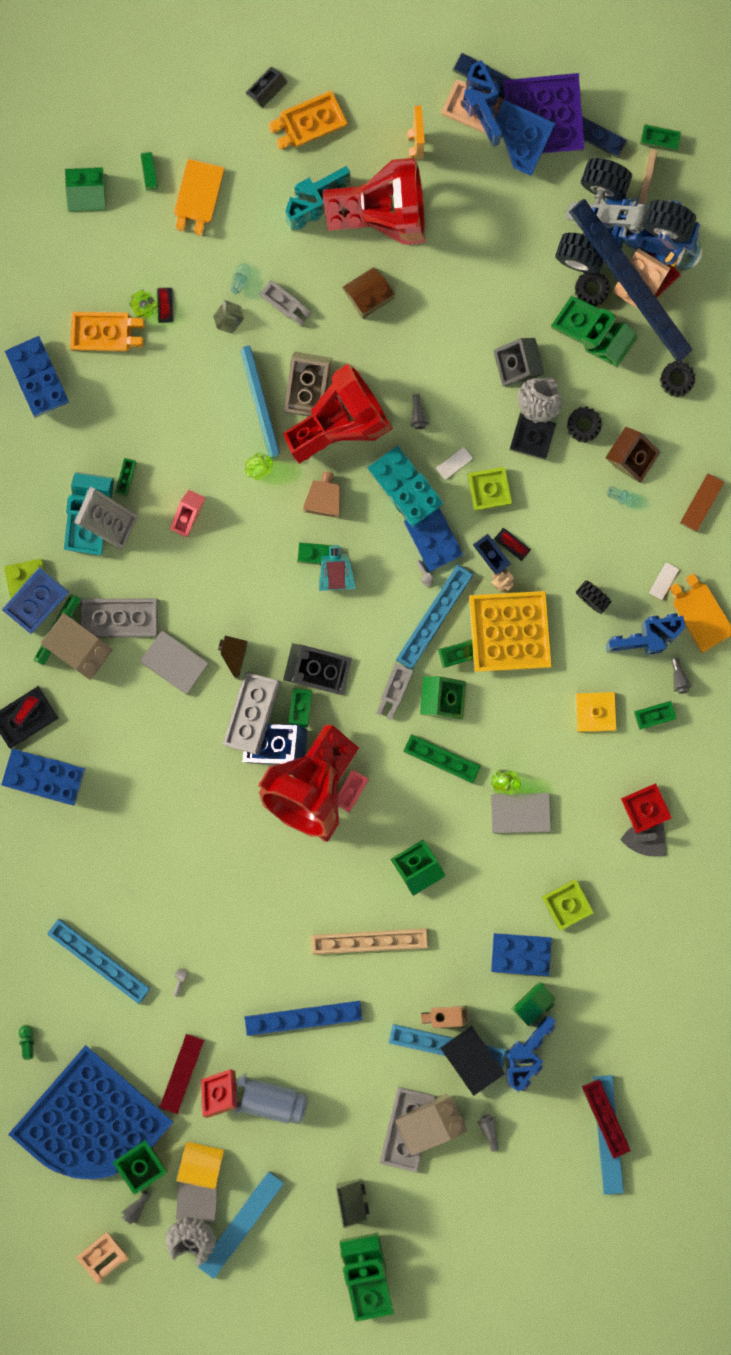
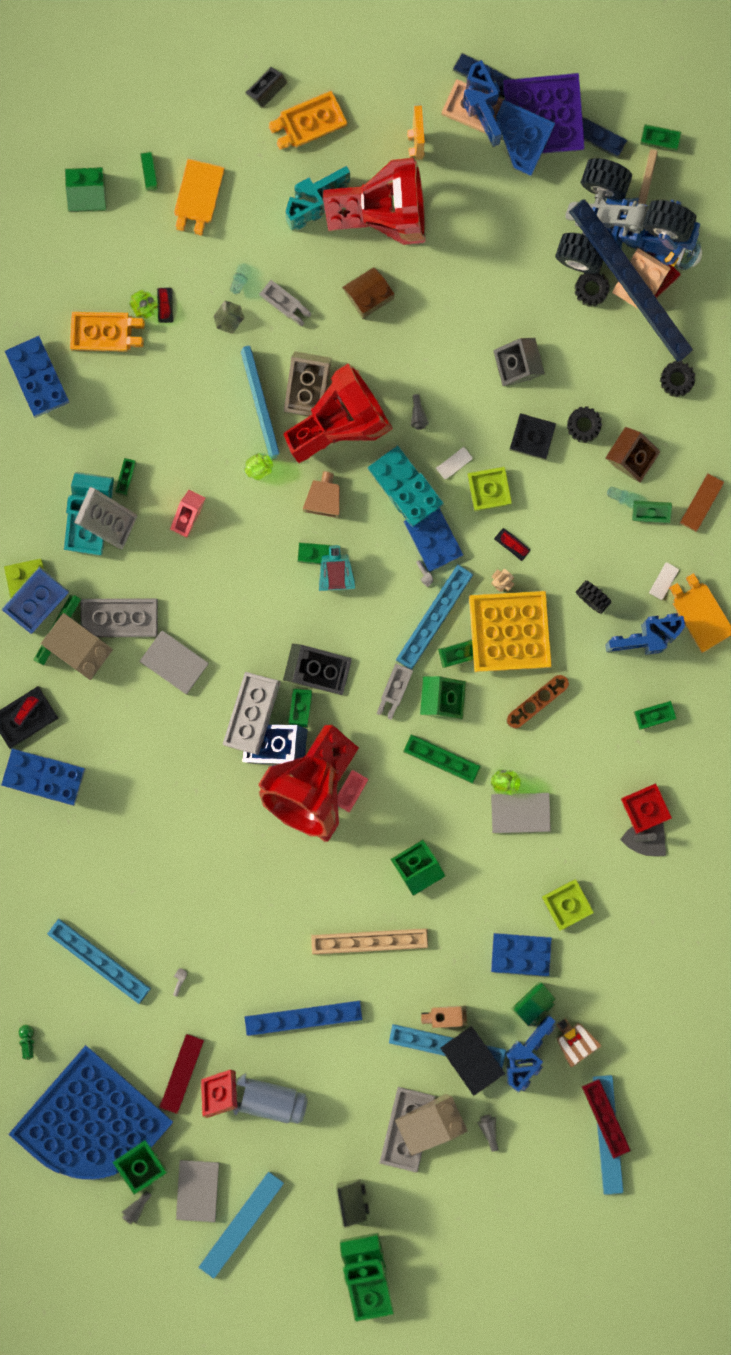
light nougat plate [76,1232,129,1284] -> none
light grey hair [165,1216,216,1265] -> none
yellow slope [177,1141,224,1189] -> none
dark brown slope [218,635,248,680] -> none
dark blue slope [472,533,511,575] -> none
light grey hair [517,378,562,423] -> none
green piece [551,295,638,367] -> none
yellow plate [576,692,616,732] -> none
dark grey cone [671,658,692,694] -> none
none -> dark orange beam [507,675,569,729]
none -> torso [556,1018,601,1068]
none -> green plate [632,501,672,523]

